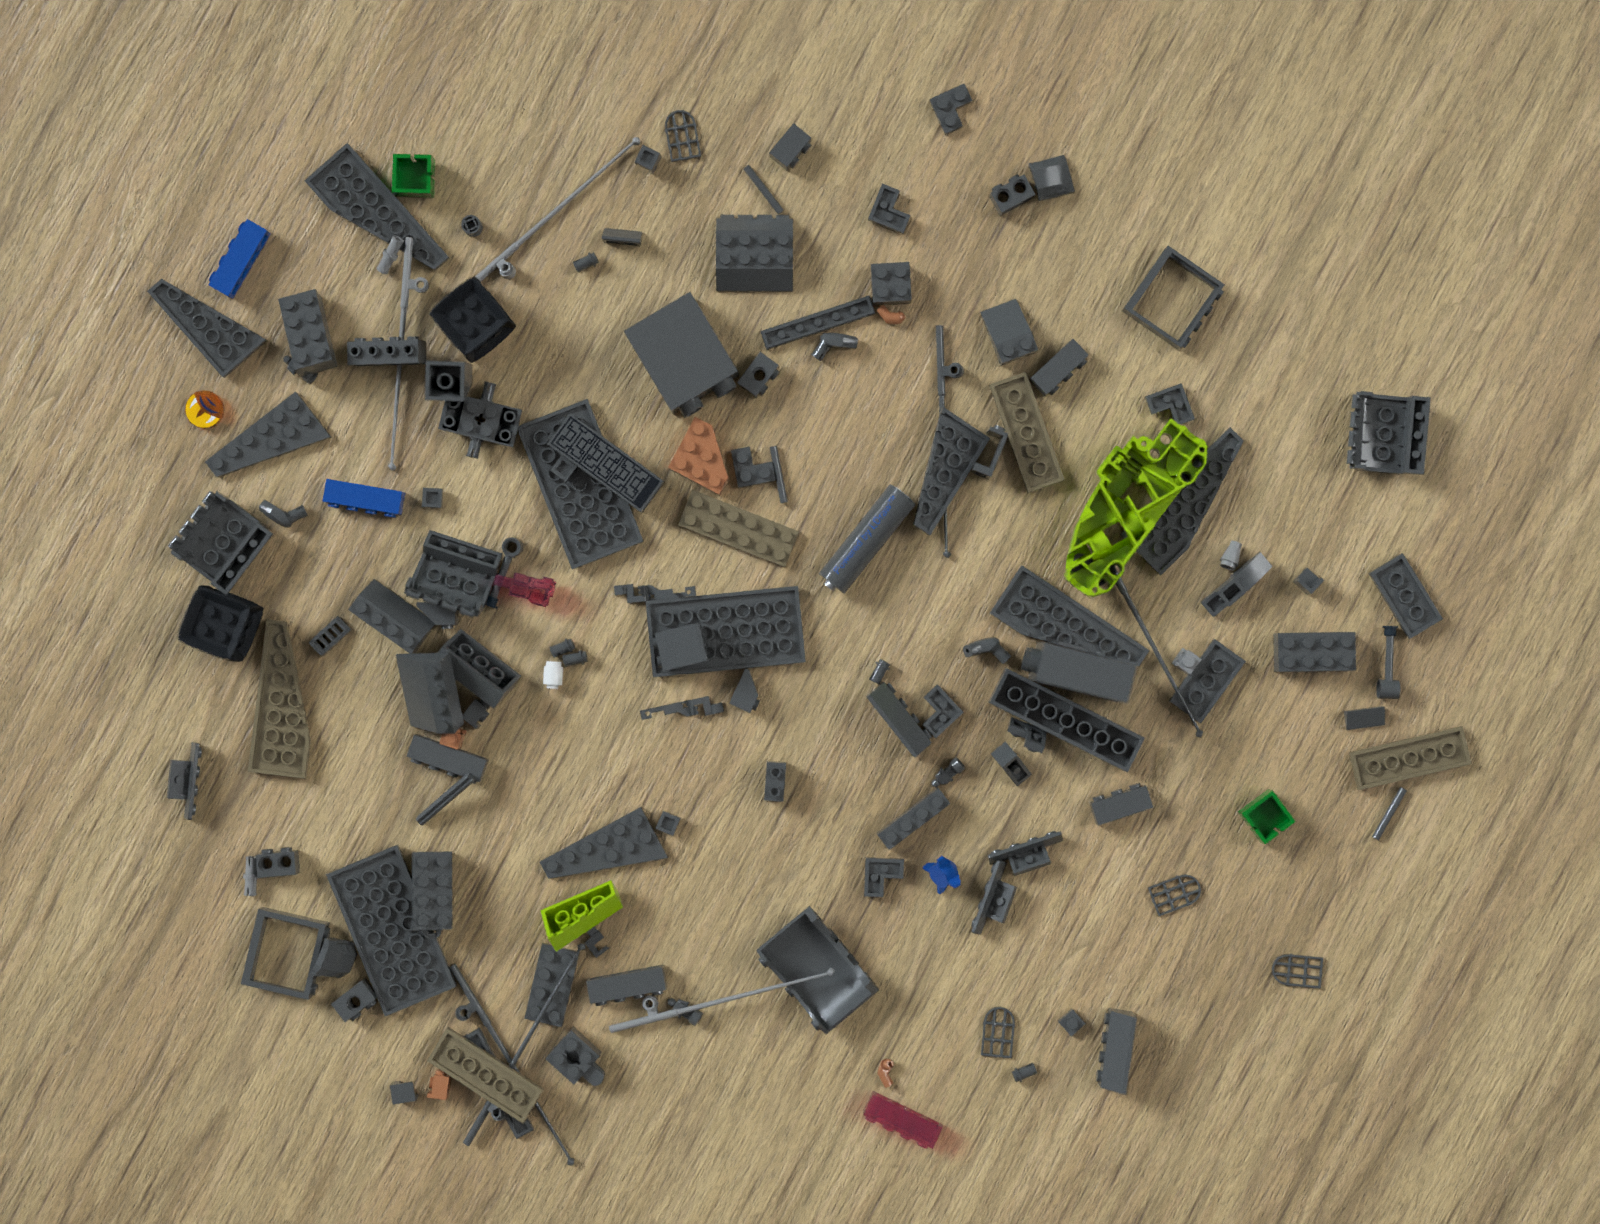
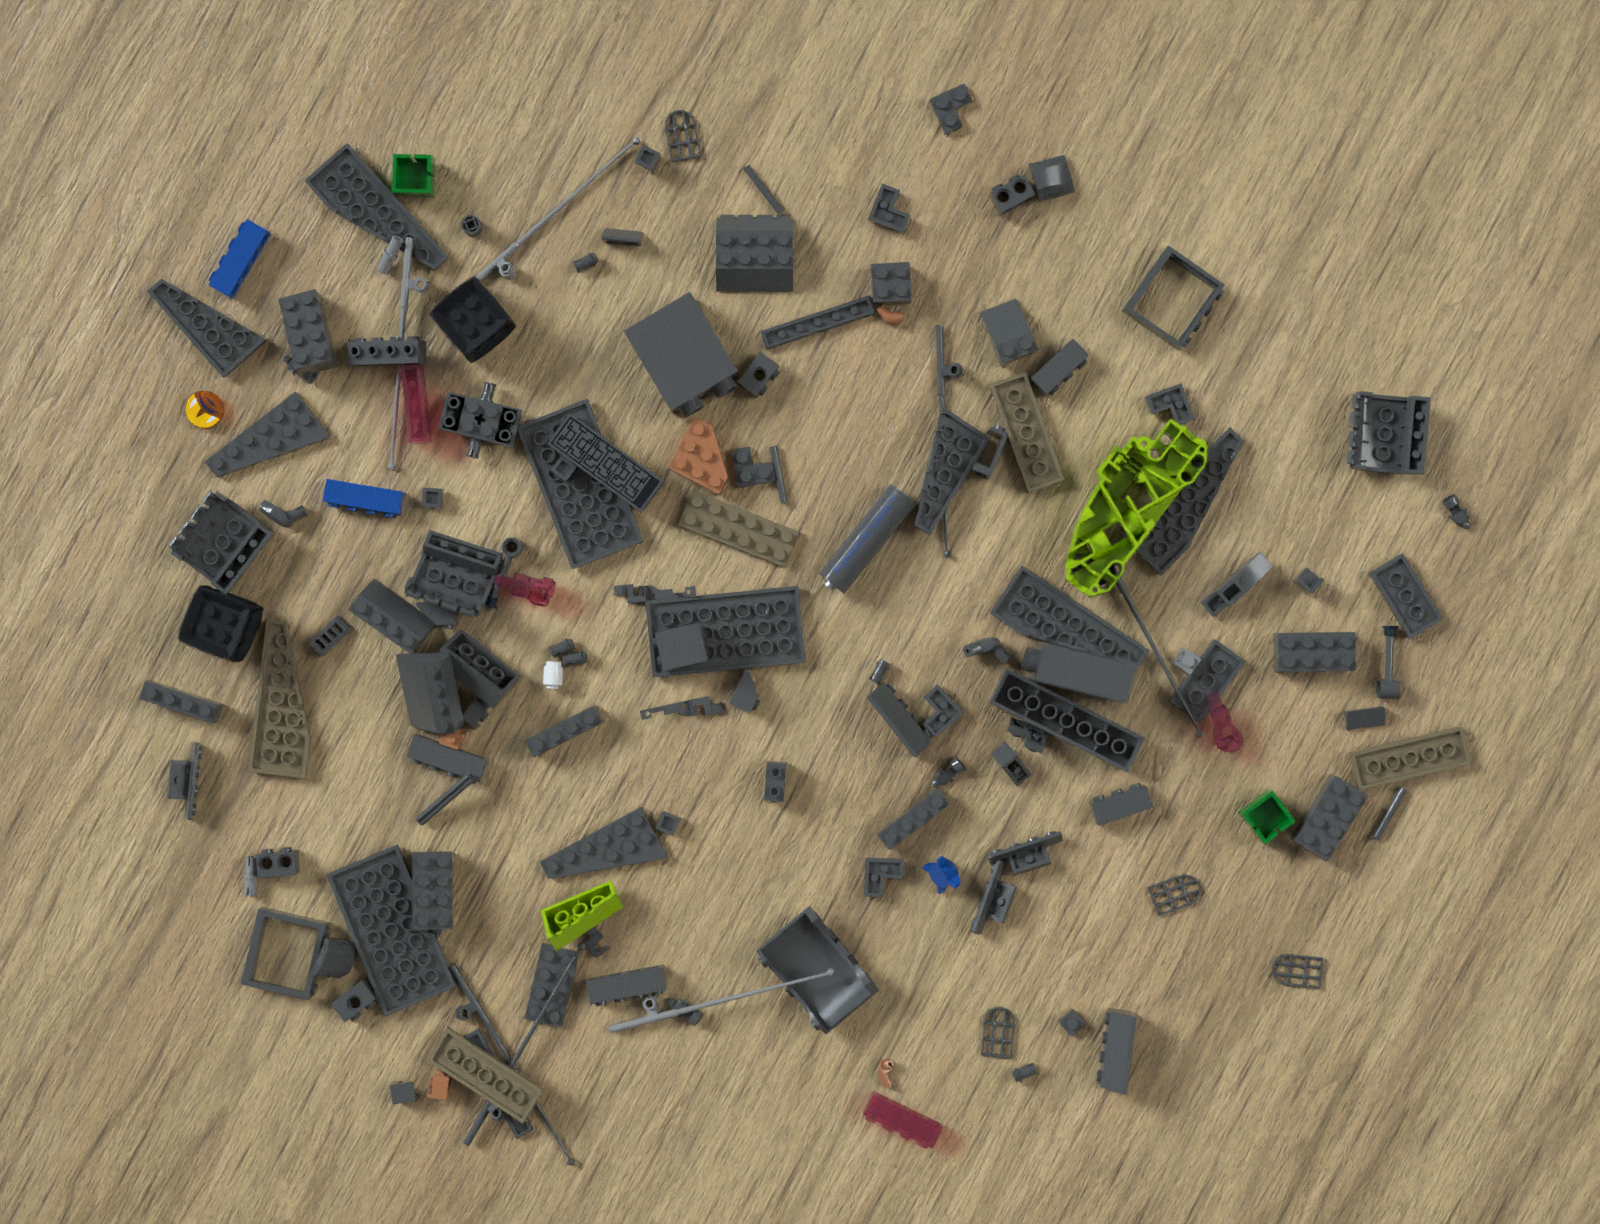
dark grey slope [425,361,472,401] -> none
dark grey brick [546,1026,605,1086] -> none
dark grey brick [769,123,812,171] -> none
dark grey arm [811,333,858,361] -> none
light grey cone [1220,541,1242,571] -> none
none -> dark grey brick [139,680,224,723]
none -> clear pink brick [401,364,432,445]
none -> dark grey brick [525,705,604,757]
none -> clear pink piece [1207,692,1244,753]
none -> dark grey brick [1290,774,1368,861]
none -> dark grey piece [1442,494,1471,529]

